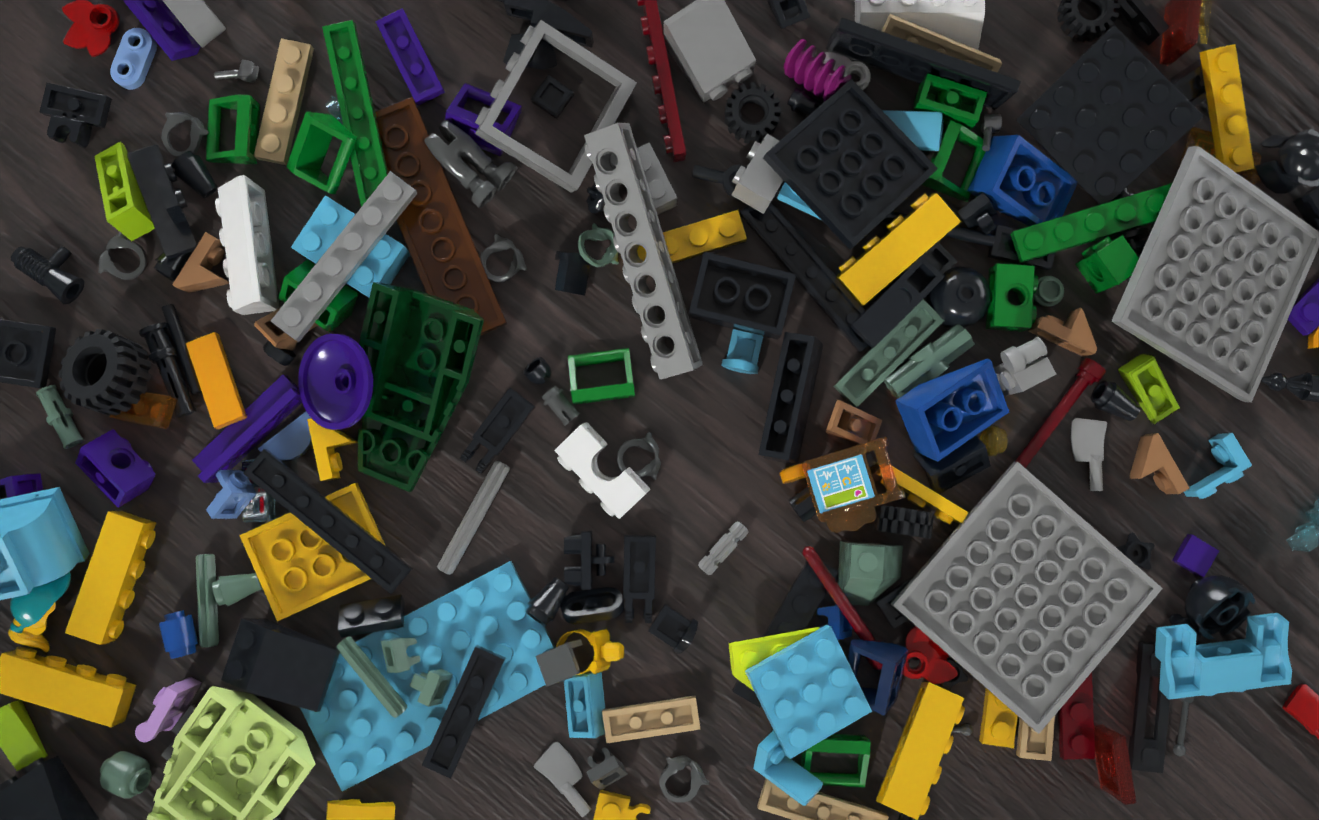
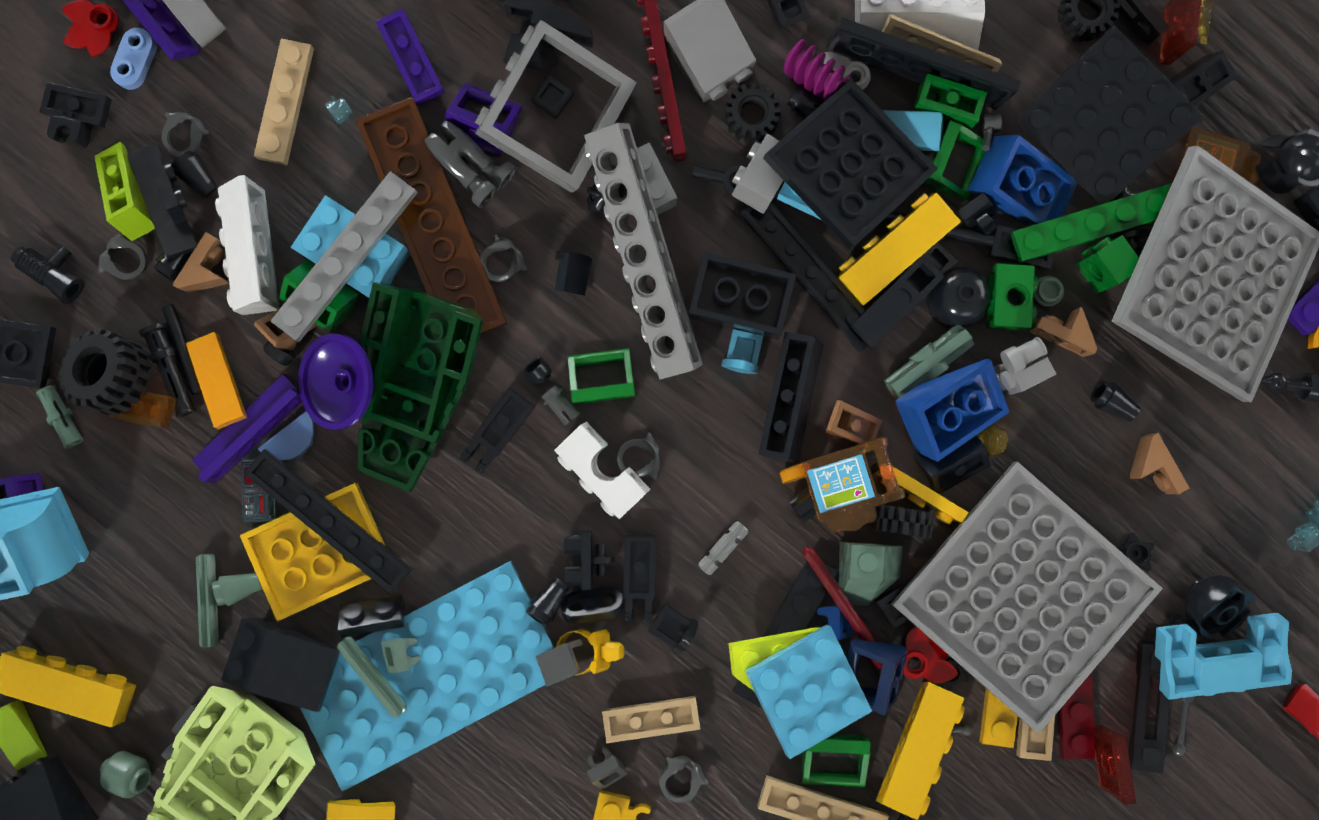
teal hair [8,572,71,653] -> none
yellow brick [65,511,156,645] -> none
dark purple brick [75,429,156,508] -> none
lavender plate [135,677,202,742] -> none
blue brick [159,610,198,659] -> none
green tile [206,95,260,164] -> none
medium blue bracket [206,470,257,519] -> none
flat silver hand [214,60,259,83] -> none
green tile [286,112,357,194] -> none
yellow slope [307,418,358,481] -> none
green plate [322,20,388,207] -> none
sand green tile [410,669,453,707] -> none
black plate [422,645,506,779] -> none
light grey axle [437,461,510,575] -> none
light grey piece [534,742,591,817] -> none
medium azure slope [564,671,605,738] -> none
sand green piece [578,223,619,267] -> none
yellow plate [637,210,747,263] -> none
medium azure bracket [753,730,823,806] -> none
sand green plate [833,299,945,408] -> none
dark red piece [1015,358,1106,468] -> none
light grey piece [1070,418,1107,491] -> none
lime slope [1118,354,1180,424] -> none
dark purple tile [1172,534,1219,578] -> none
medium azure bracket [1184,433,1252,499] -> none
yellow plate [1199,44,1254,172] -> none

